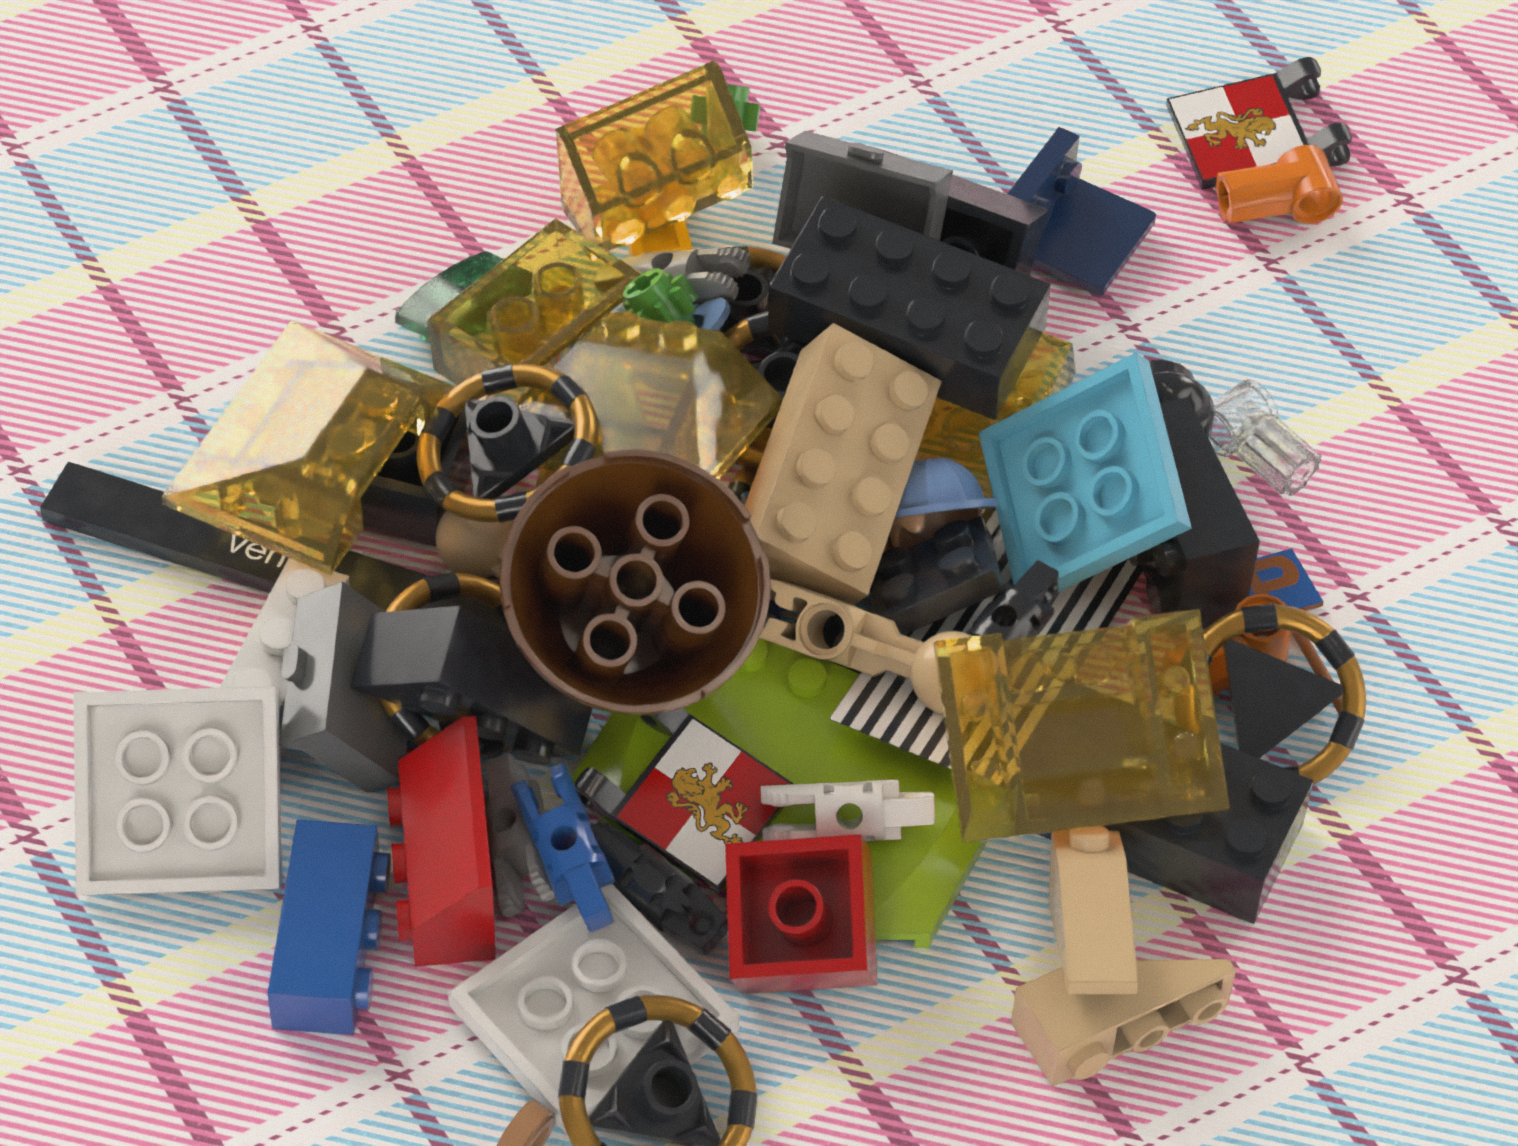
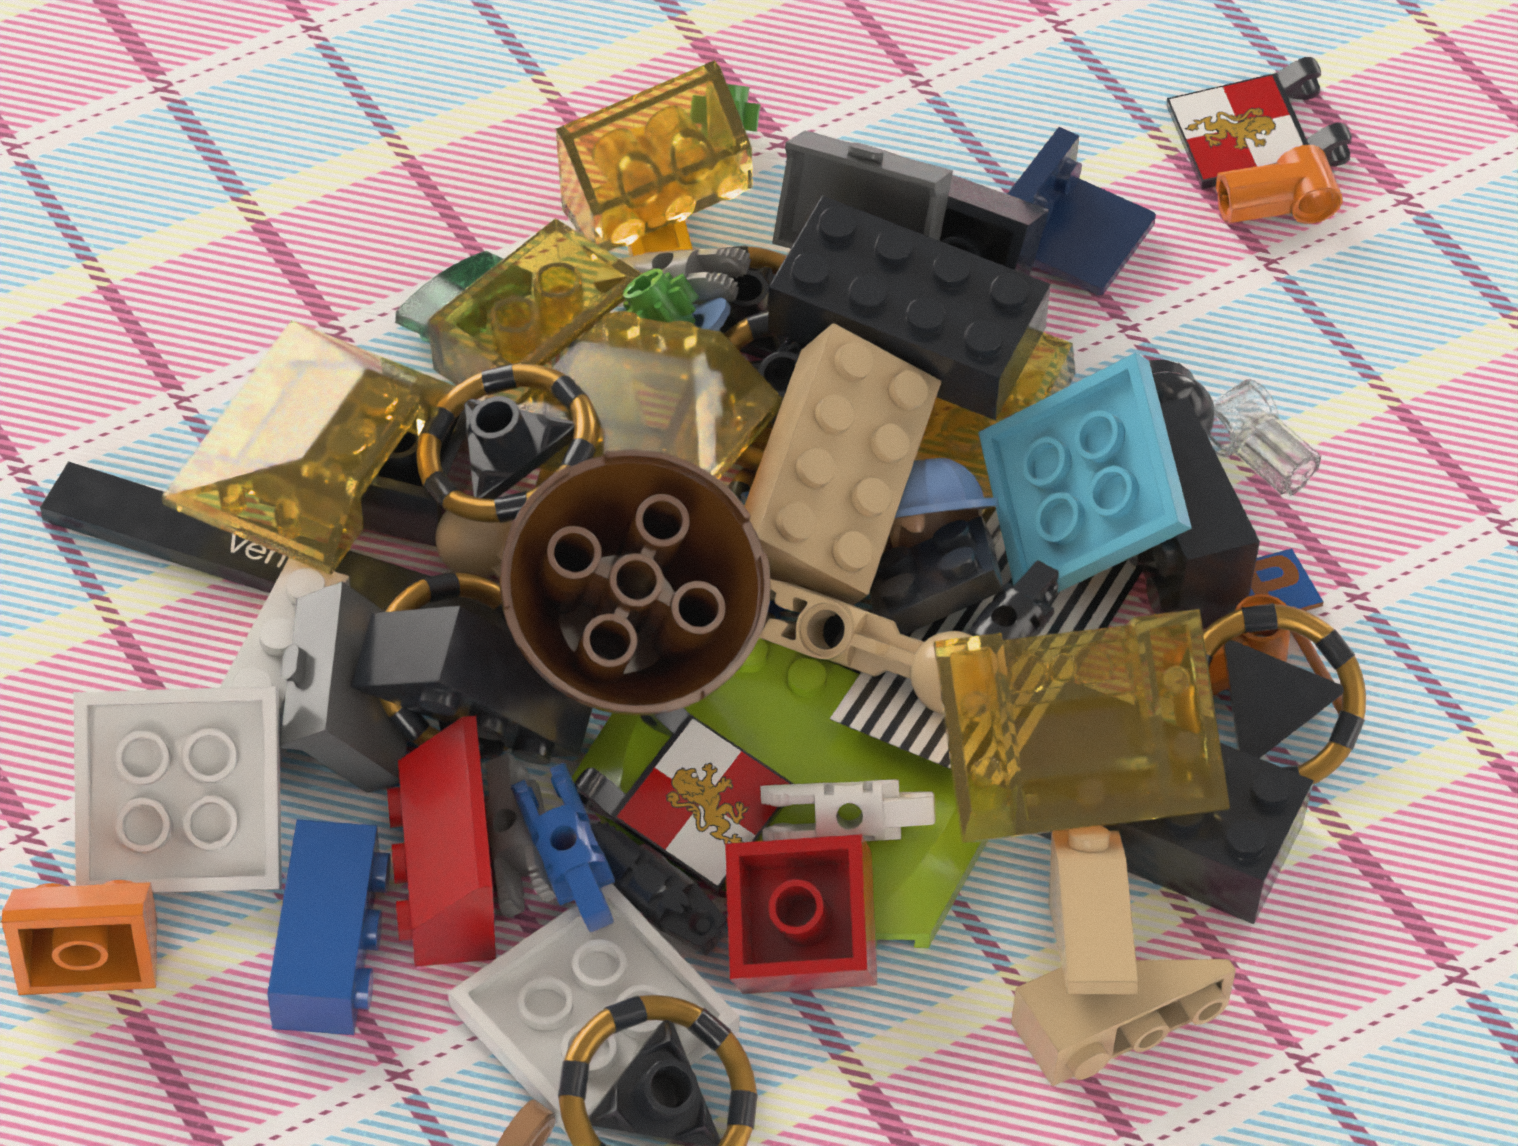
none -> orange slope [1,880,157,995]

